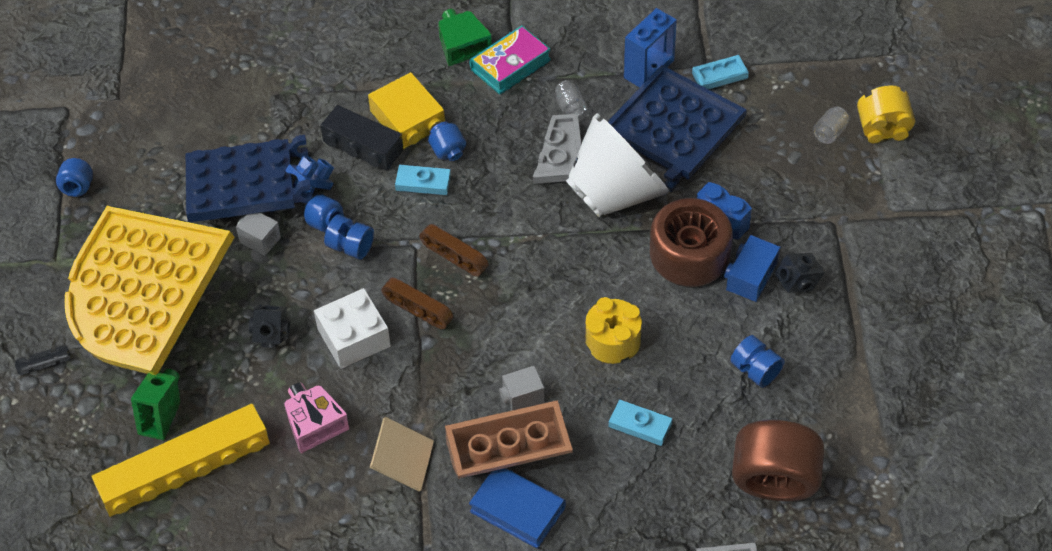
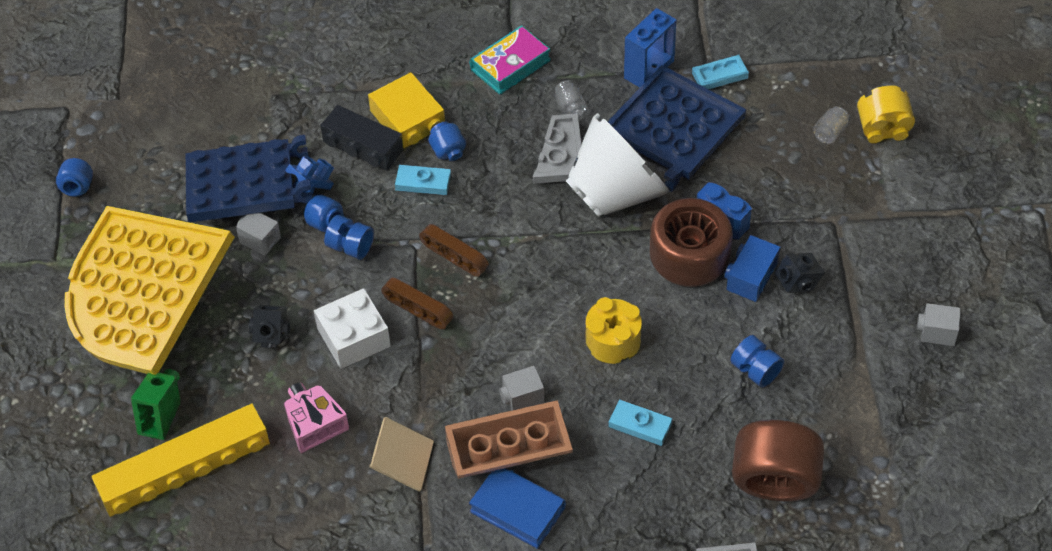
black axle [15,345,71,375] -> none
green torso [438,9,492,66] -> none
none -> light grey brick [917,303,960,346]

